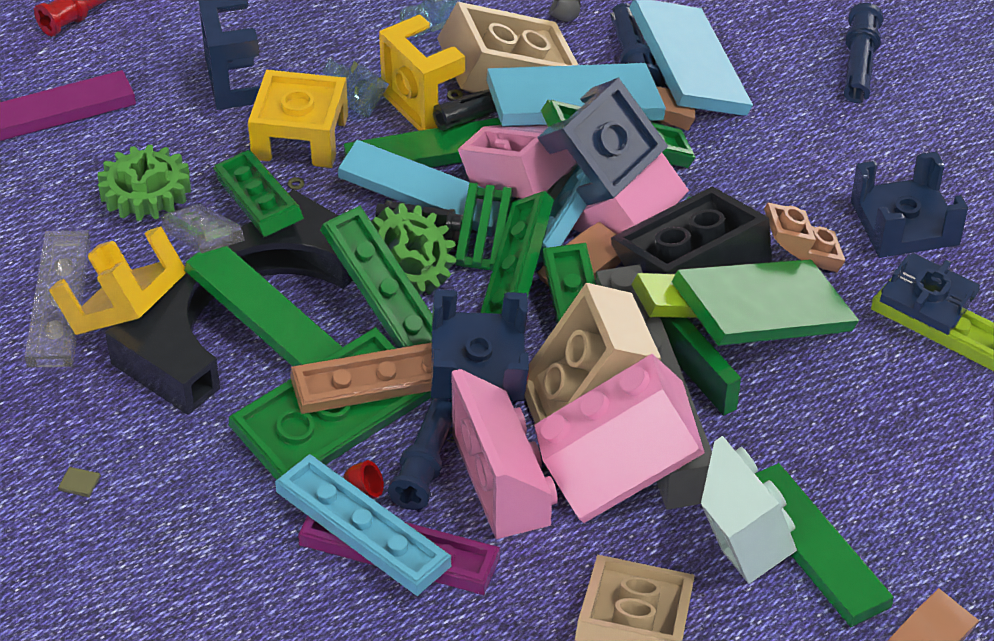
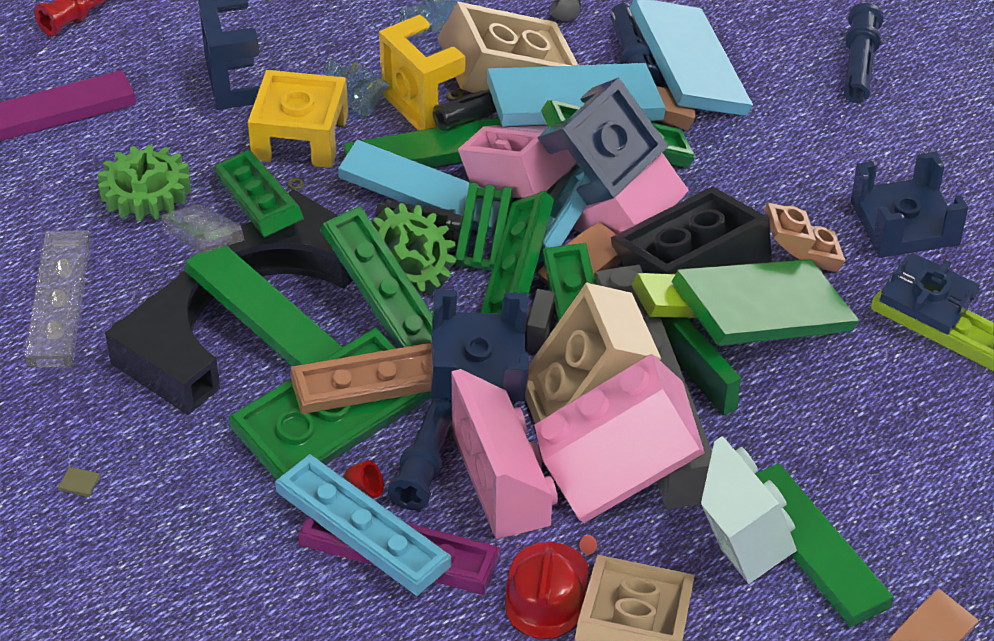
yellow panel [49,226,187,335] -> none
none -> red piece [505,542,589,639]
none -> dark grey plate [525,289,555,352]
none -> coral piece [579,535,598,555]

